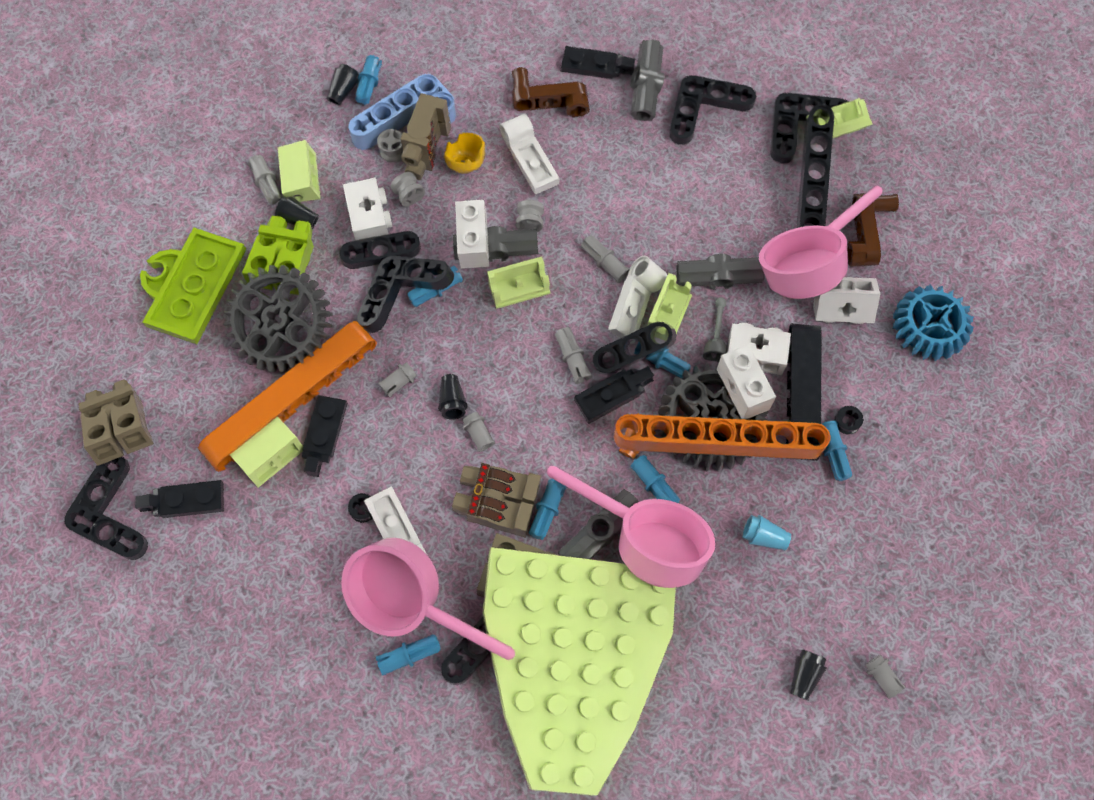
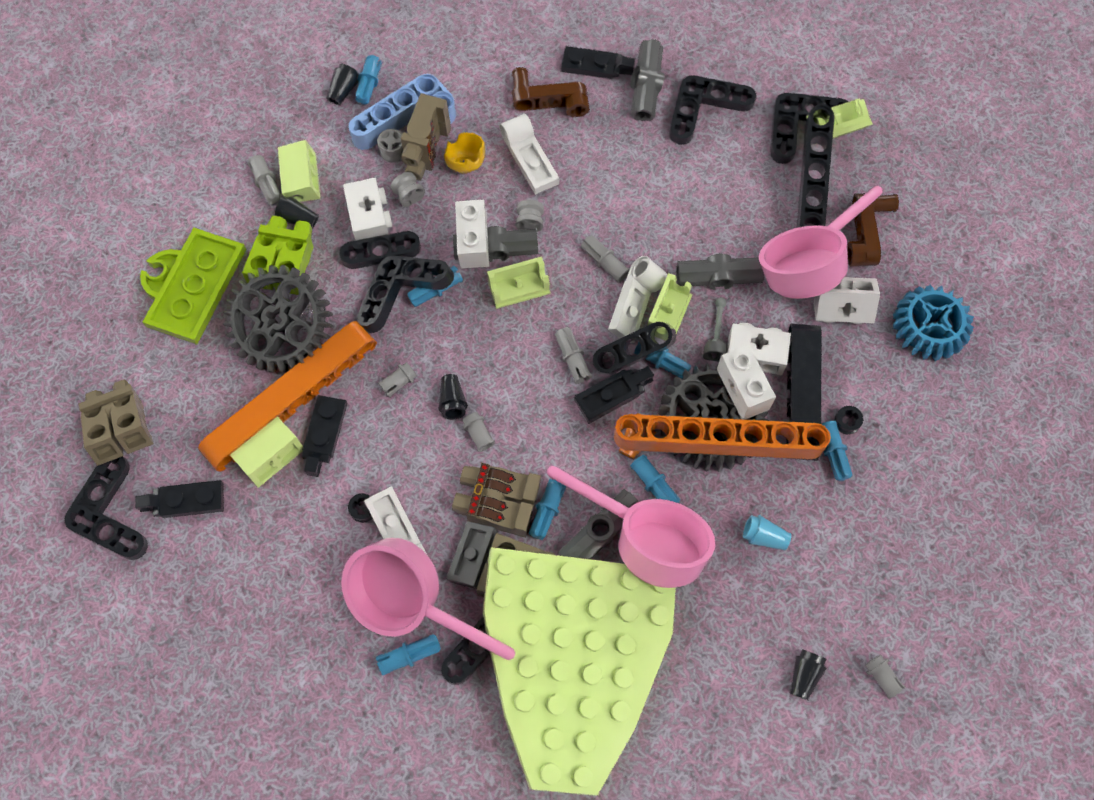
none -> dark grey plate [446,521,498,589]

